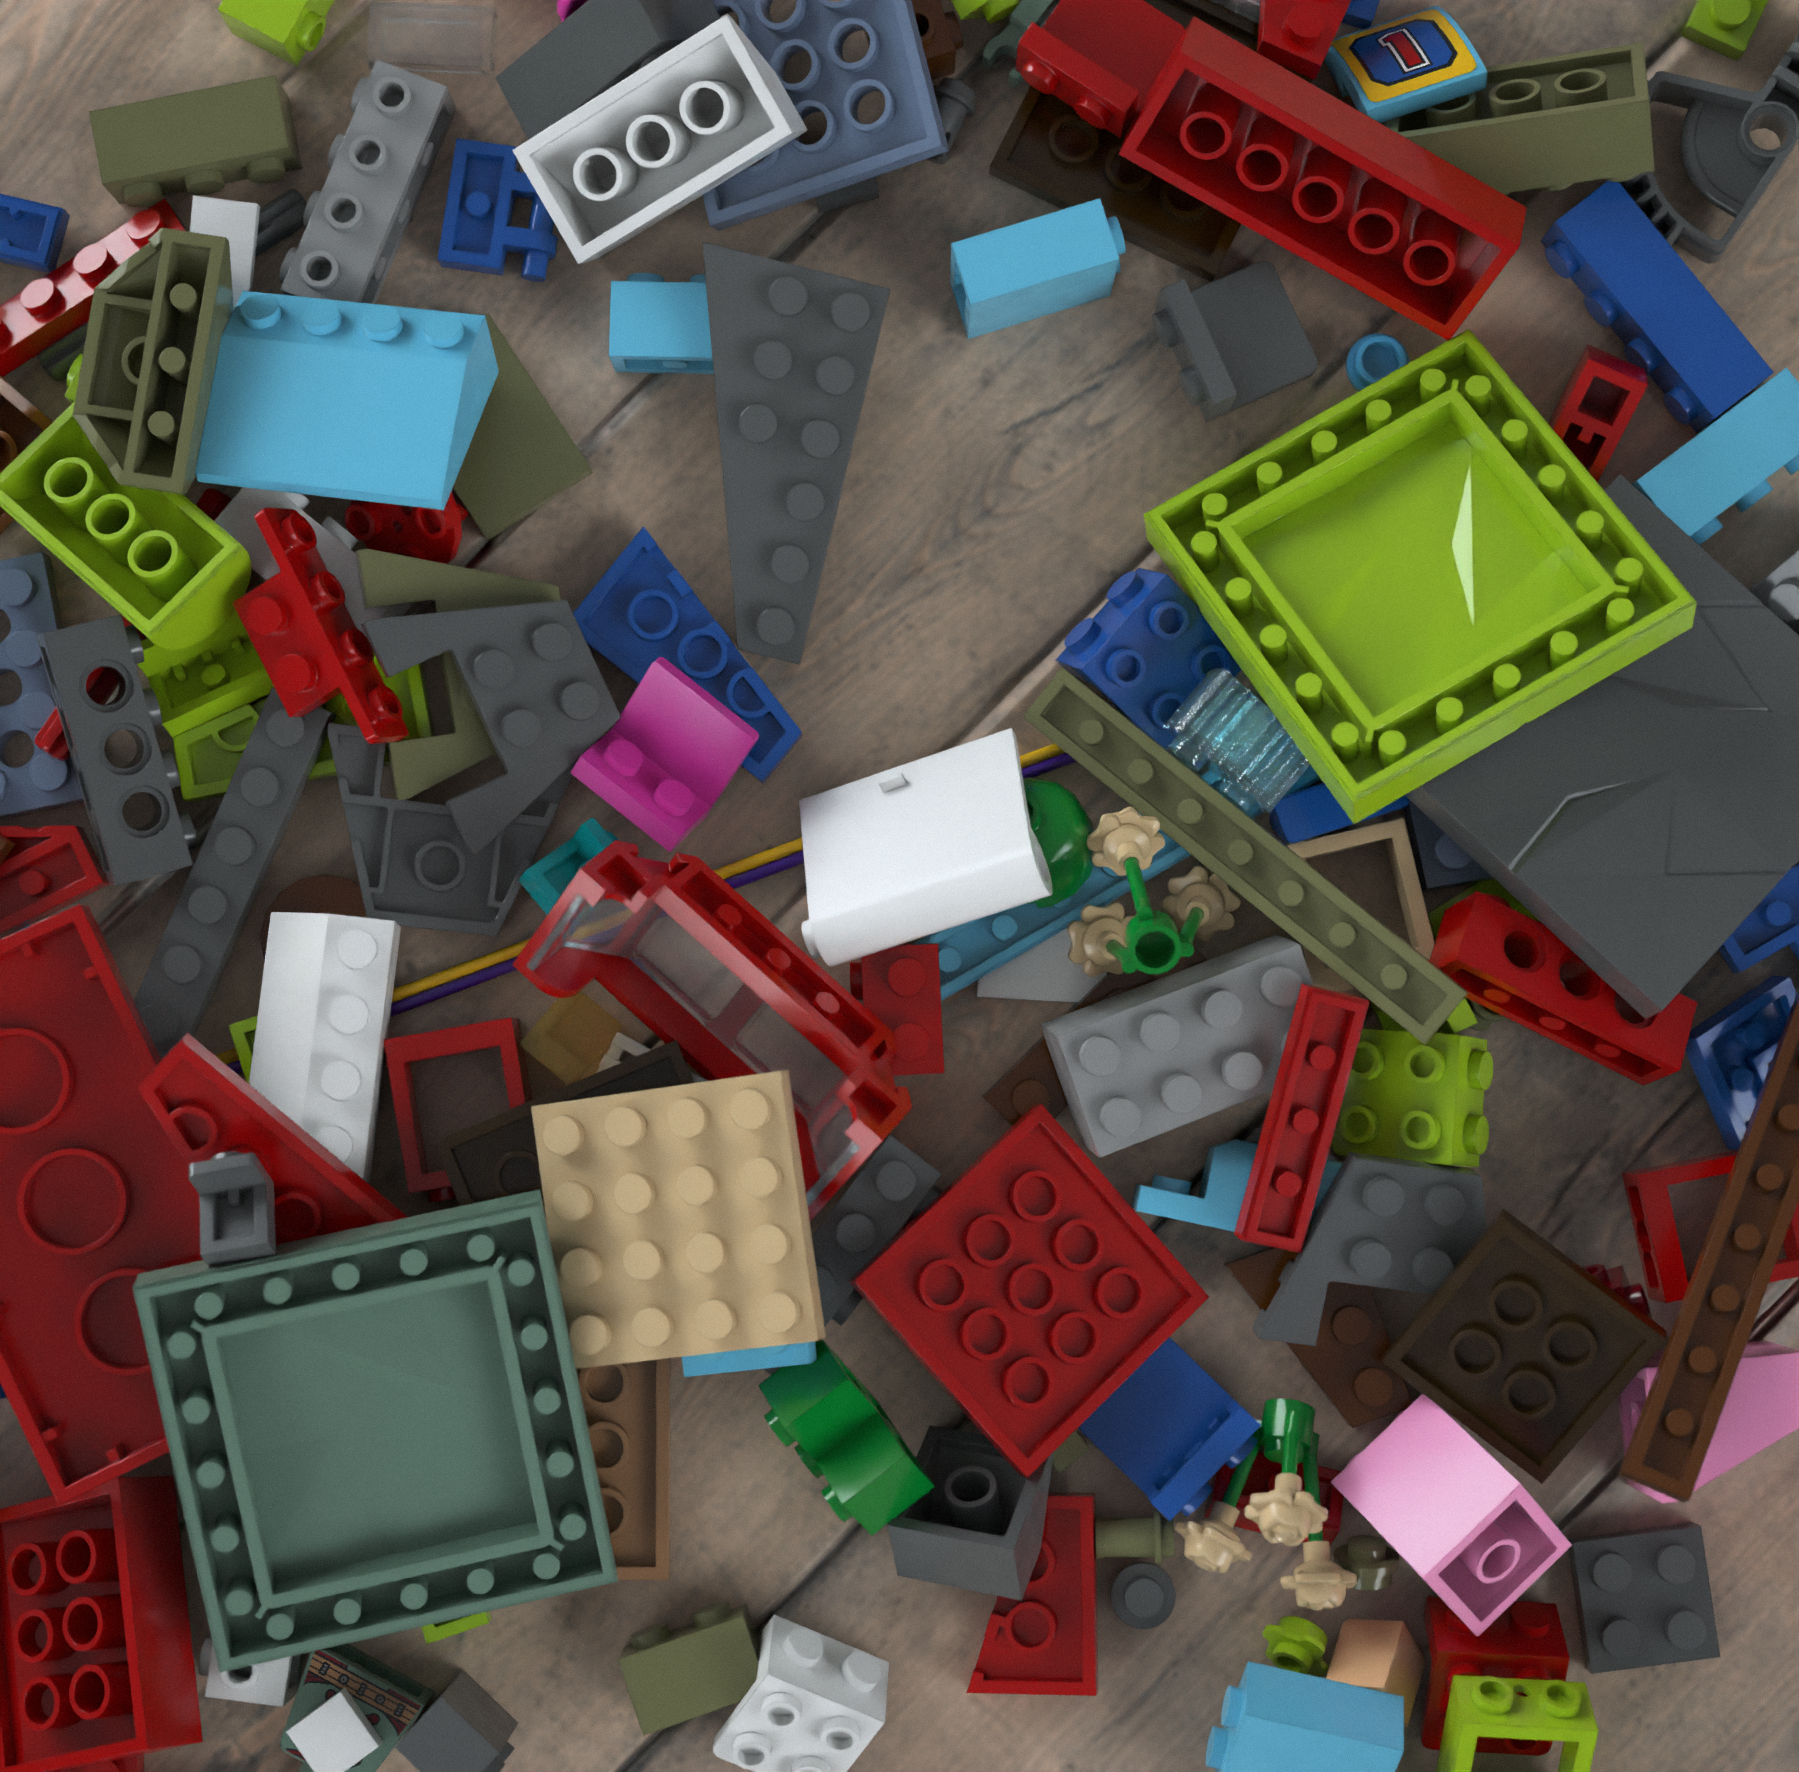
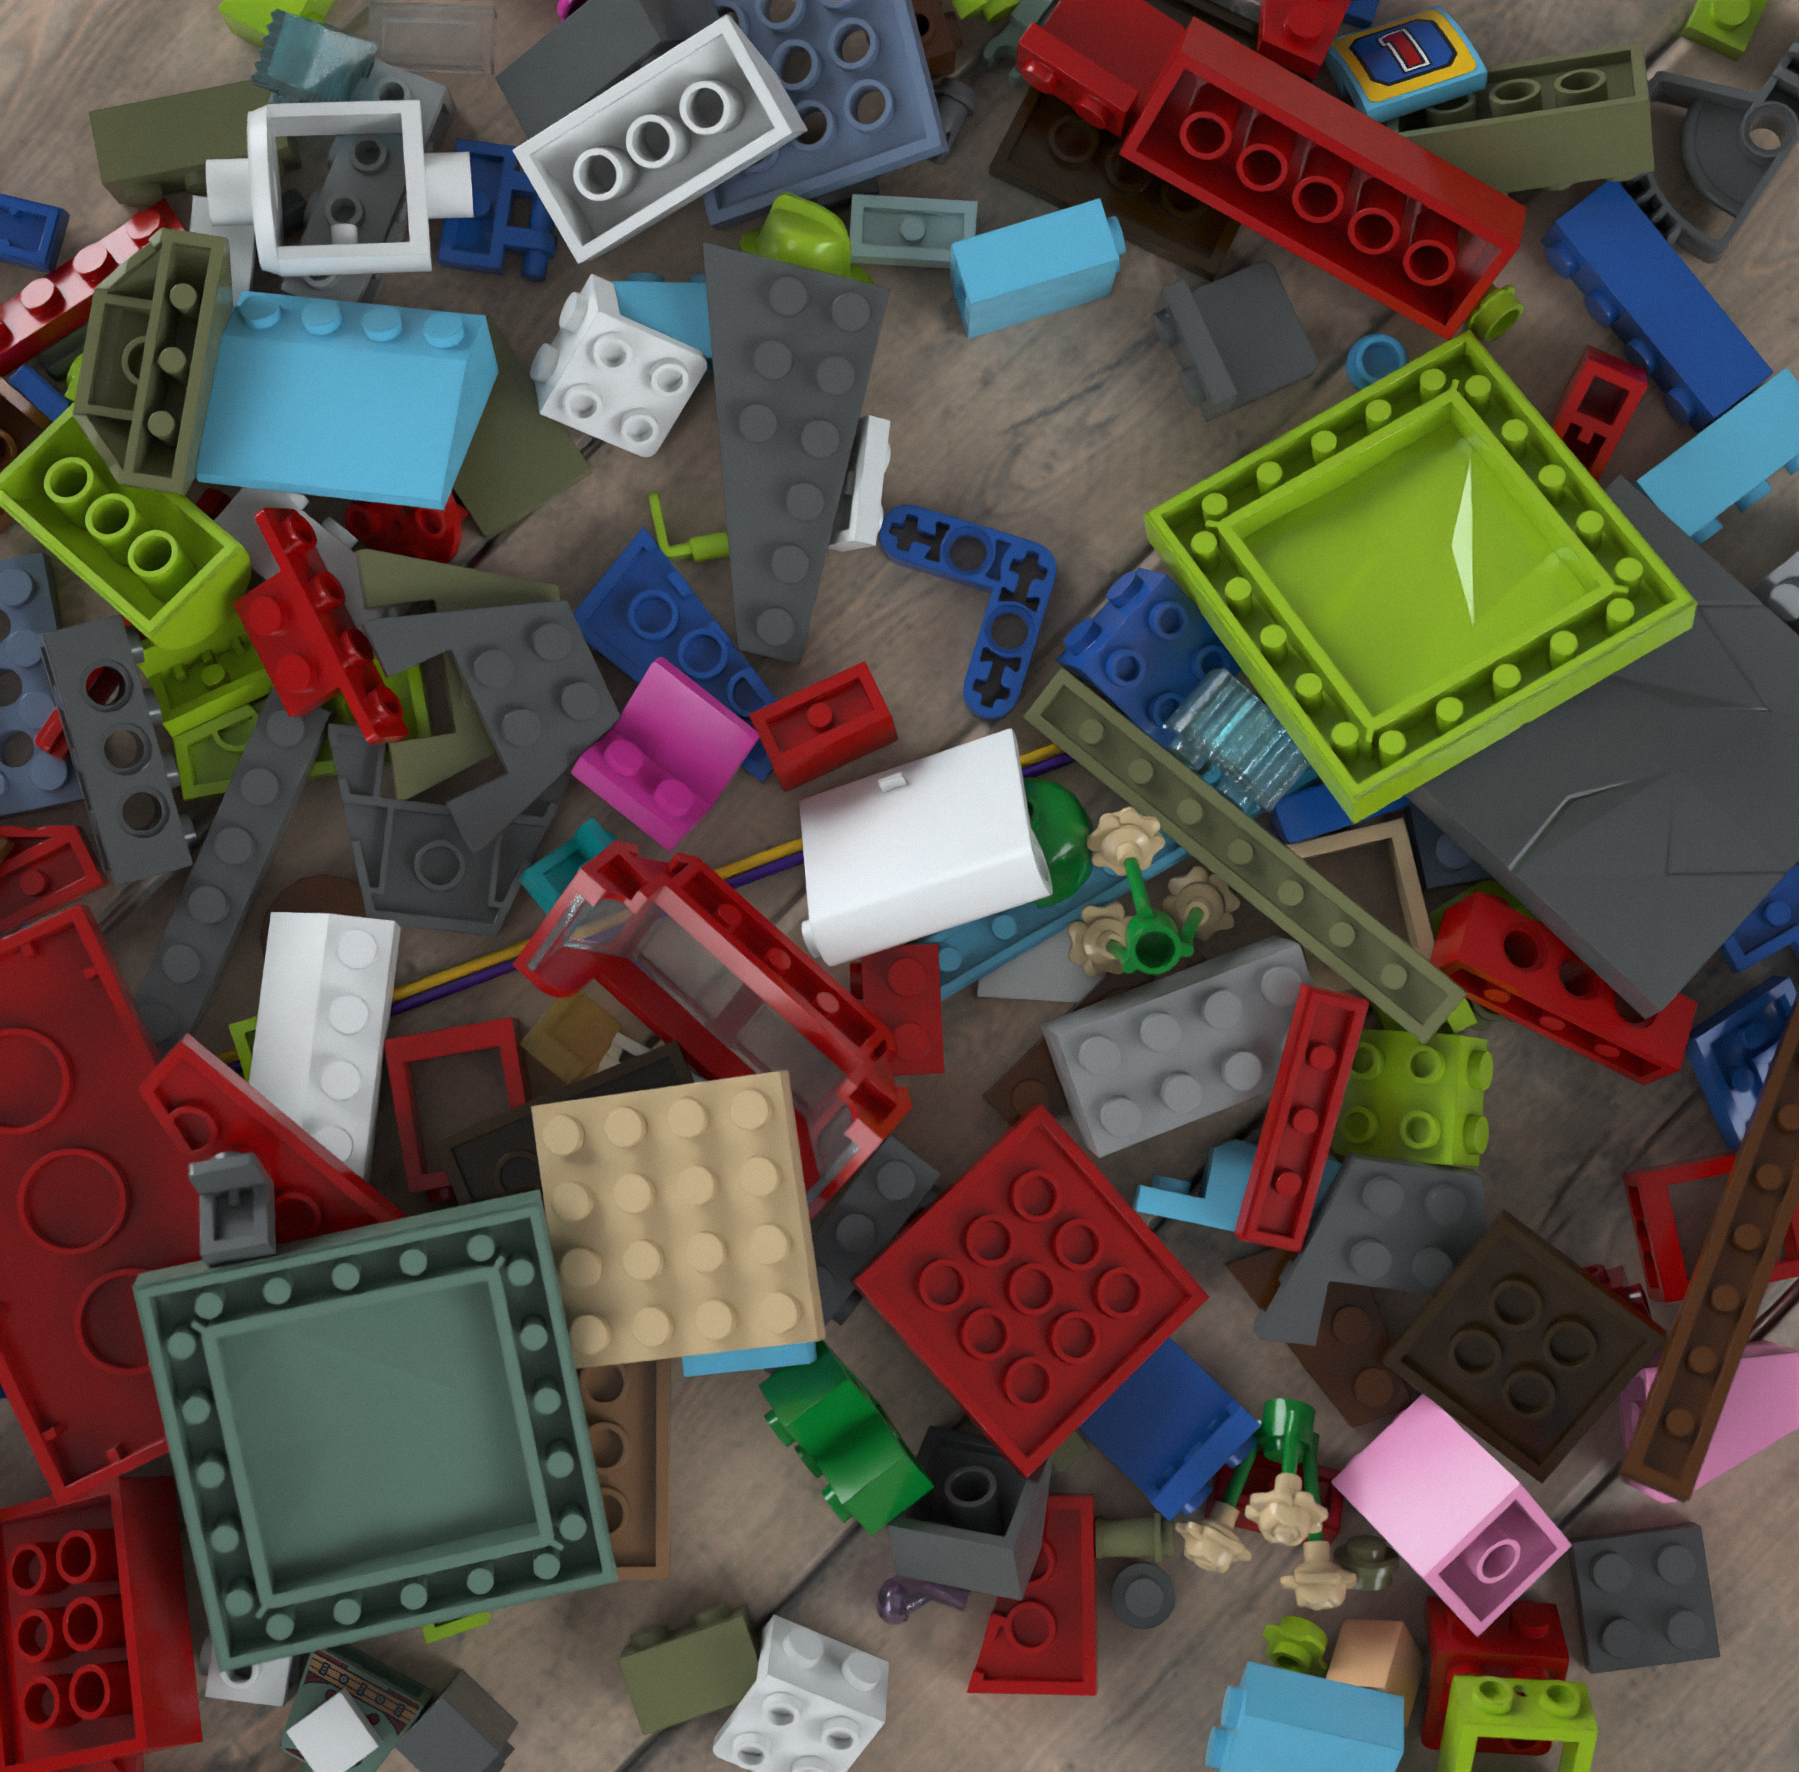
none -> blue tile [8,365,72,422]
none -> white piece [206,100,474,277]
none -> clear light blue brick [250,9,379,104]
none -> white bracket [530,274,707,457]
none -> lime piece [648,491,730,563]
none -> lime piece [739,192,876,285]
none -> red panel [748,661,898,792]
none -> white plate [828,415,891,552]
none -> light aqua plate [849,194,978,269]
none -> clear purple arm [876,1574,971,1625]
none -> blue beam [879,505,1057,722]
none -> lime plate [1465,284,1524,342]

